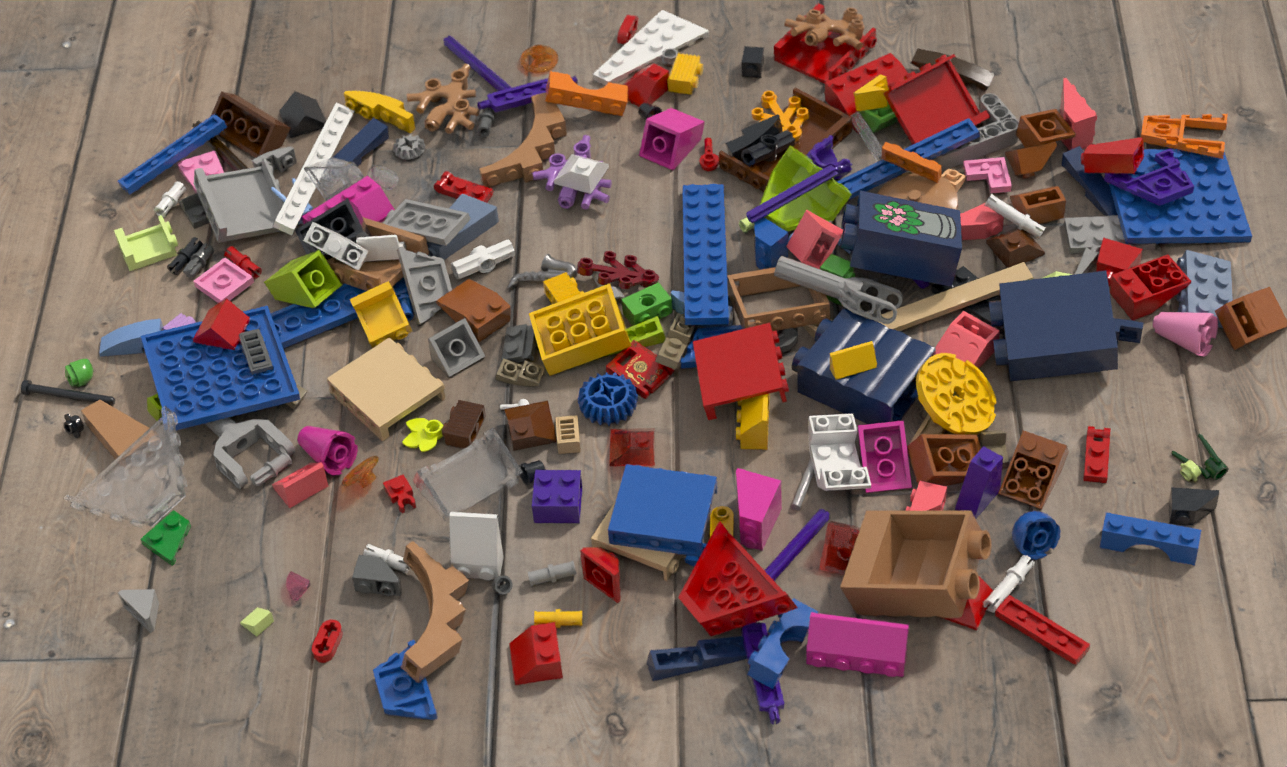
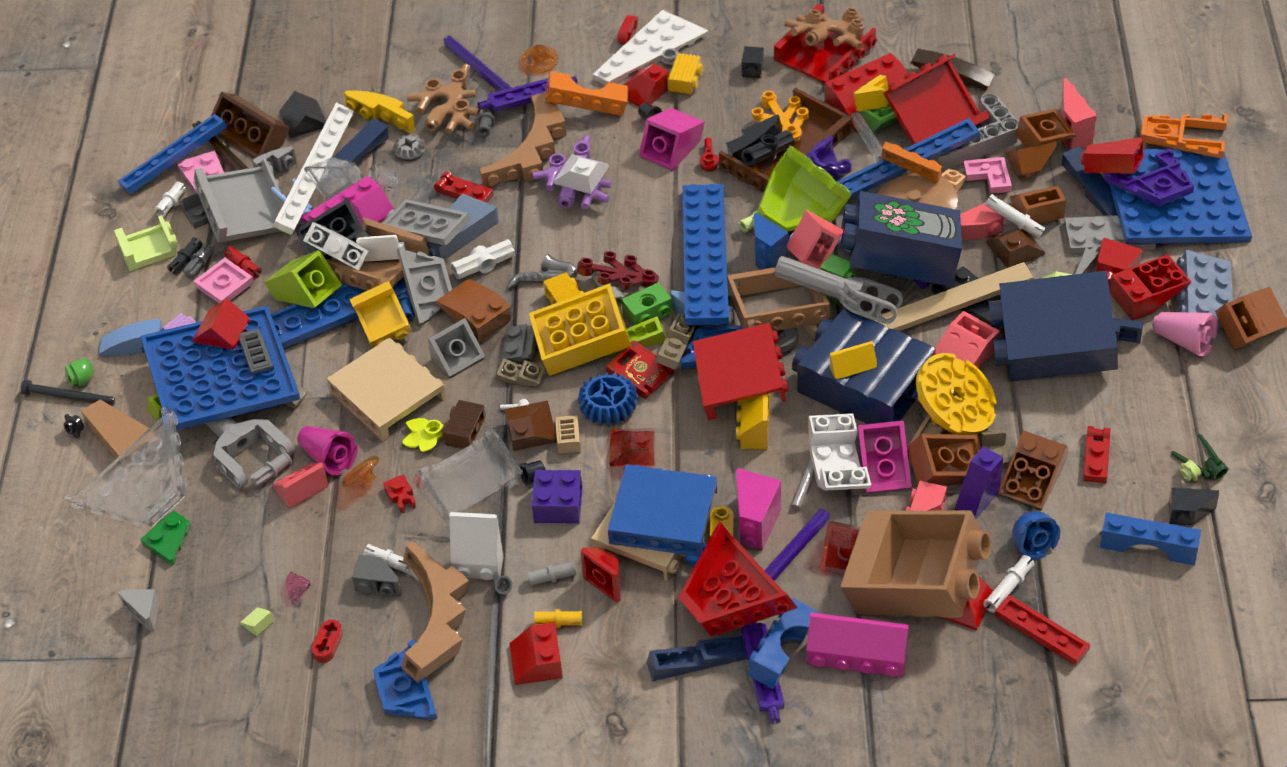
dark purple axle [746,165,837,223] -> none

